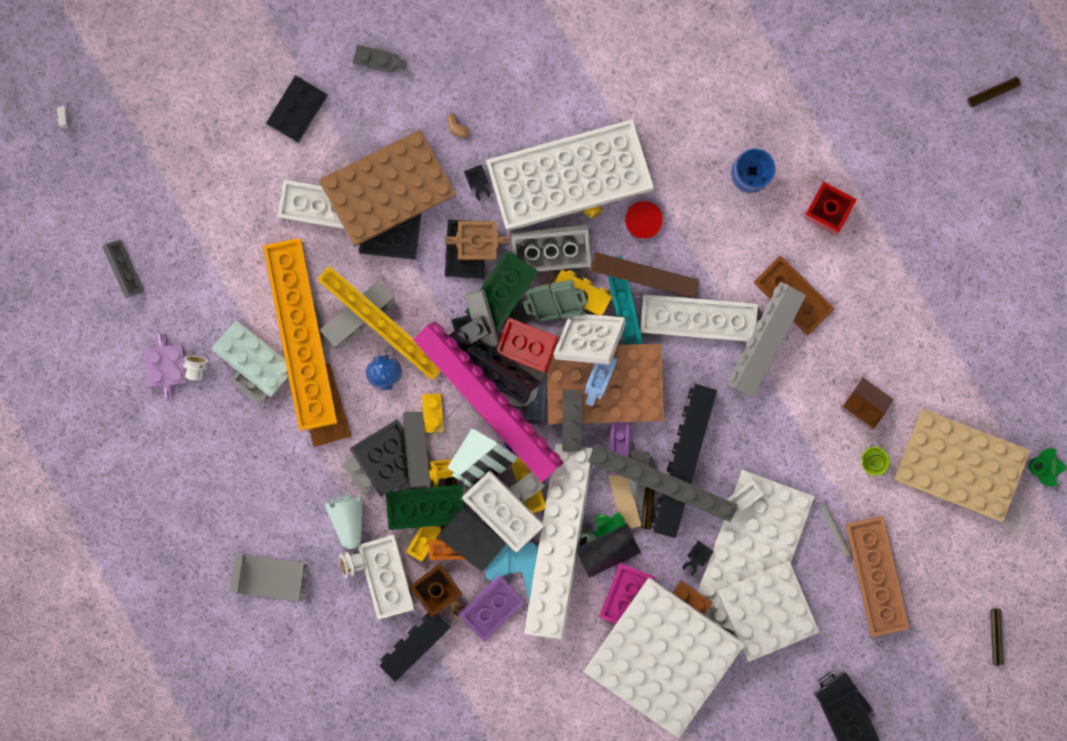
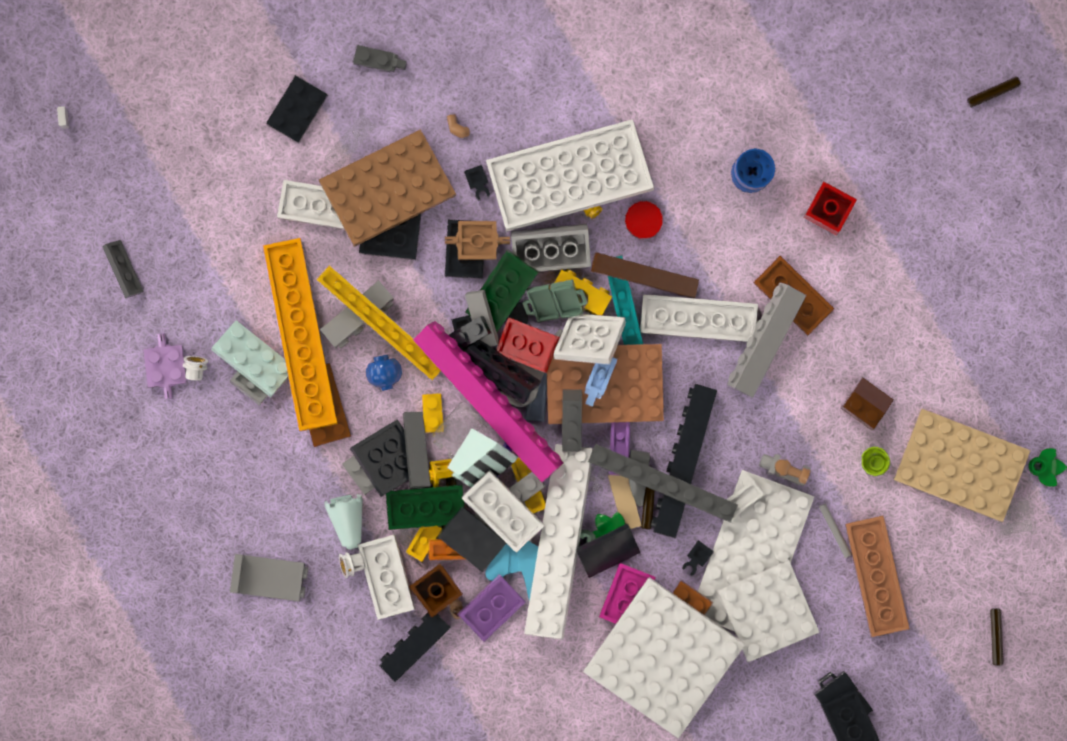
none -> hips [759,454,811,486]

